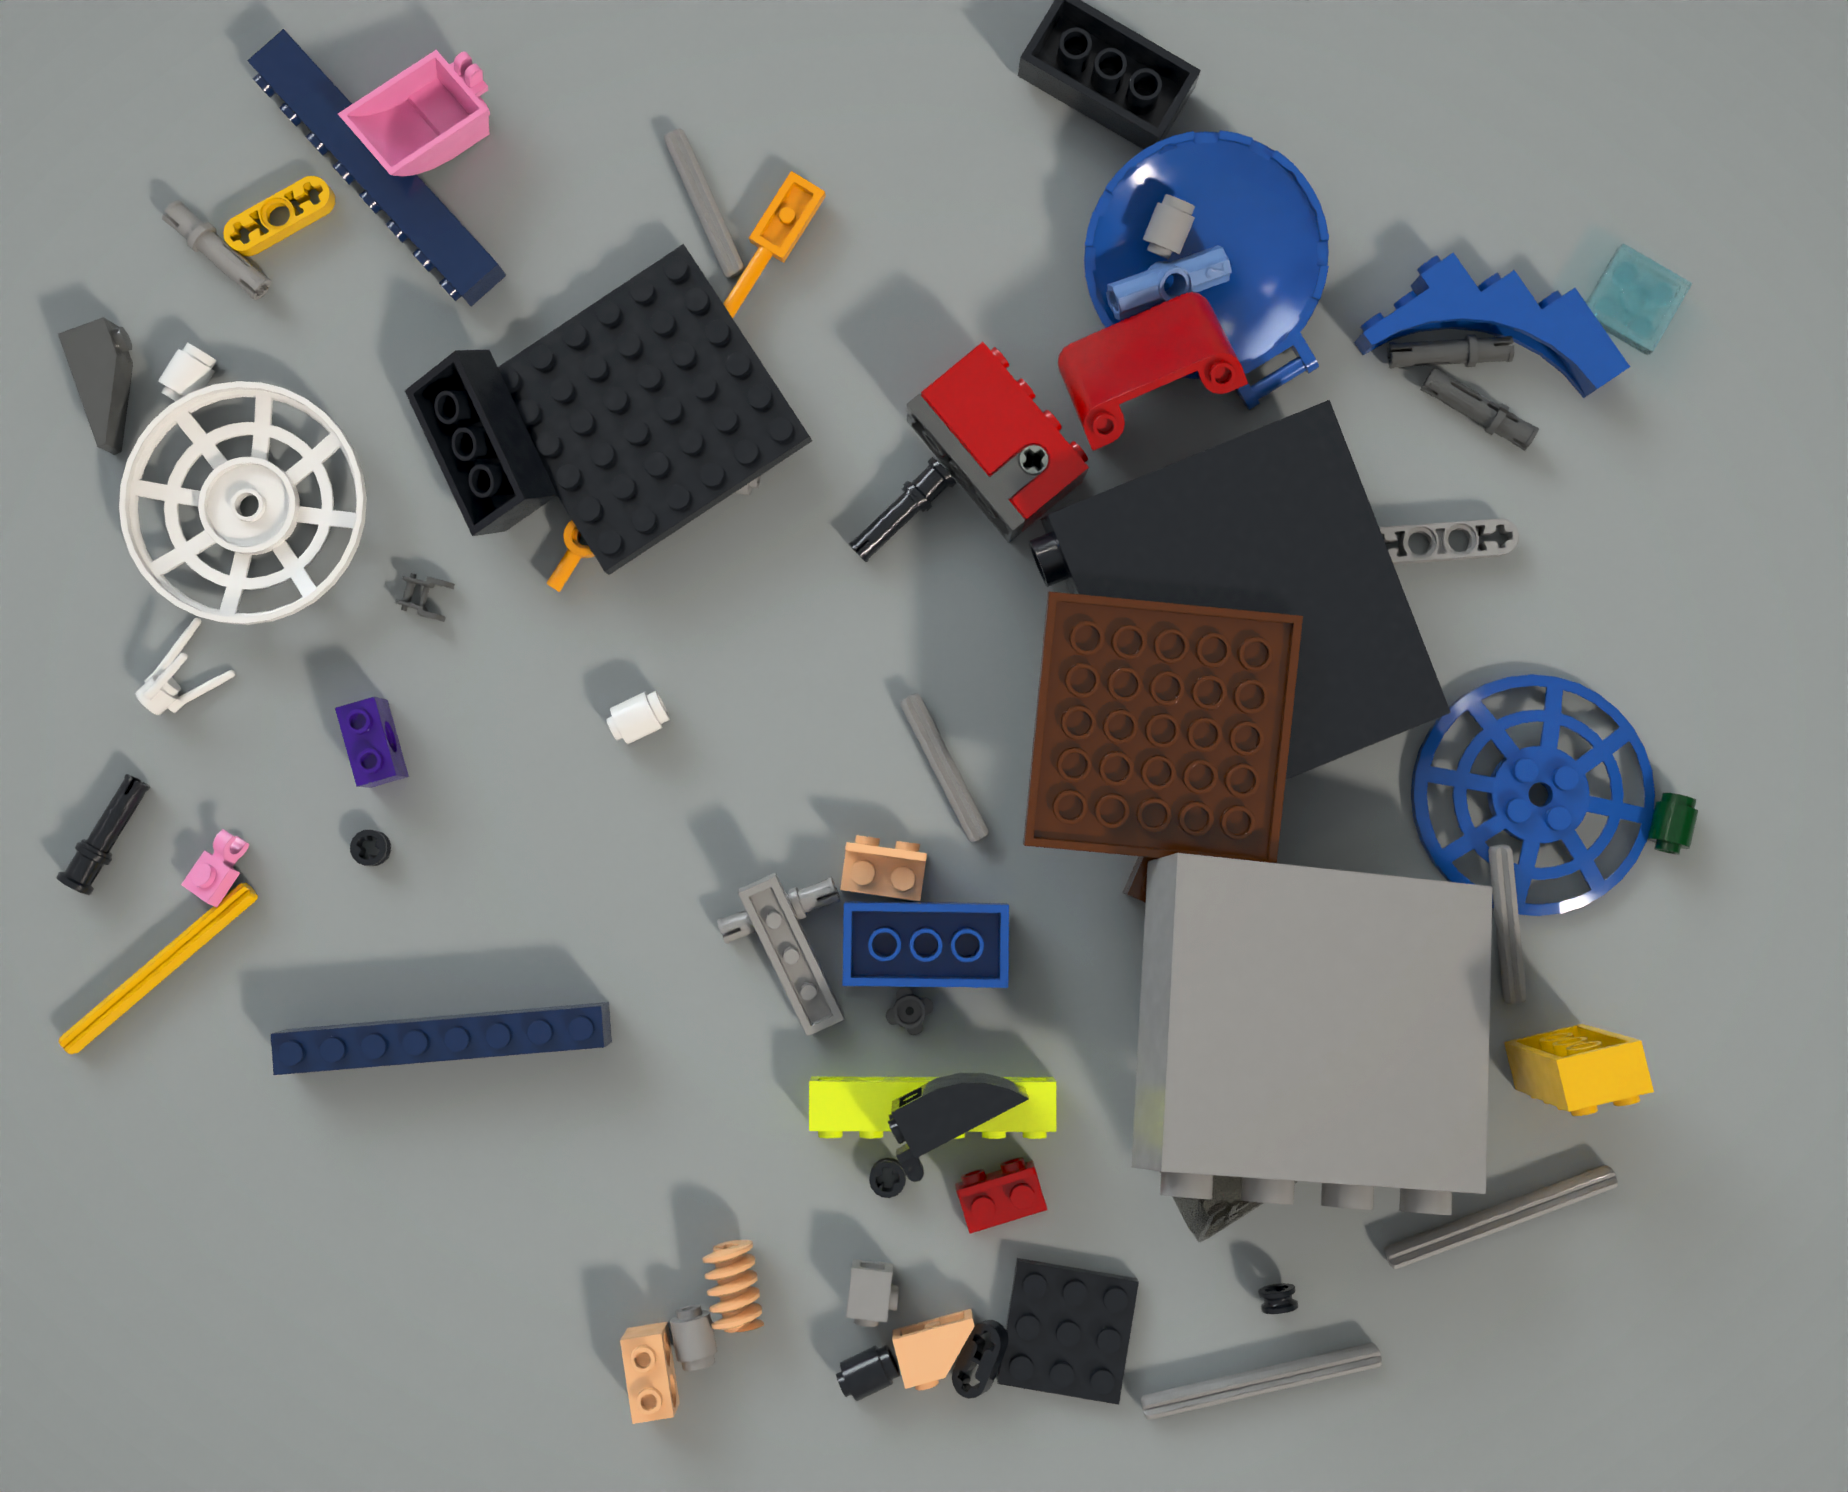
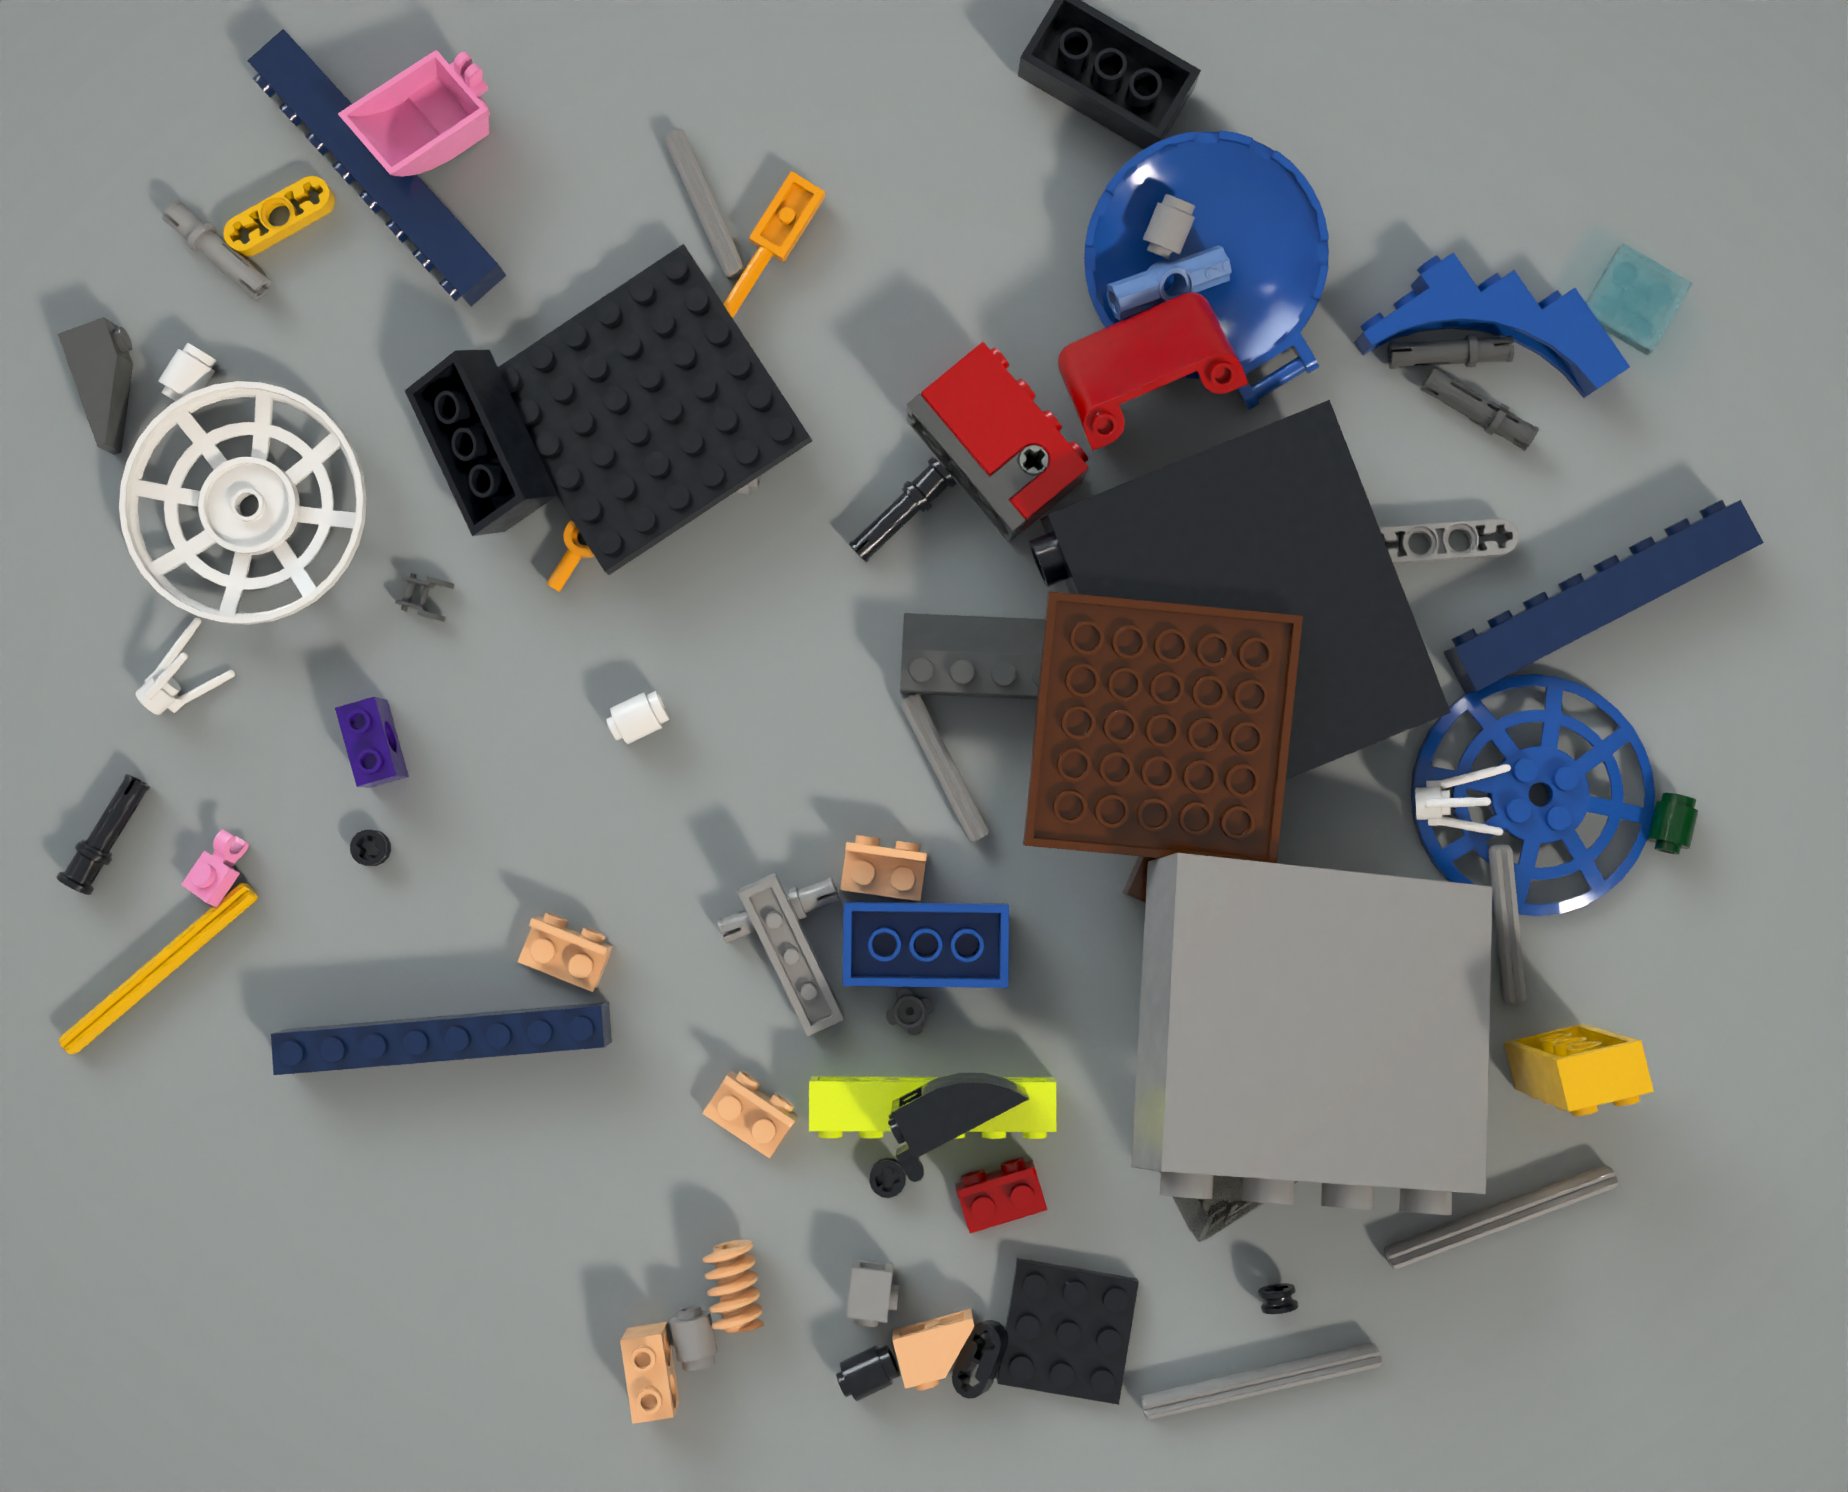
none -> light nougat bracket [518,912,613,992]
none -> light nougat bracket [702,1071,798,1159]
none -> dark grey slope [900,613,1045,700]
none -> white plant [1415,764,1511,836]
none -> dark blue brick [1443,500,1764,694]

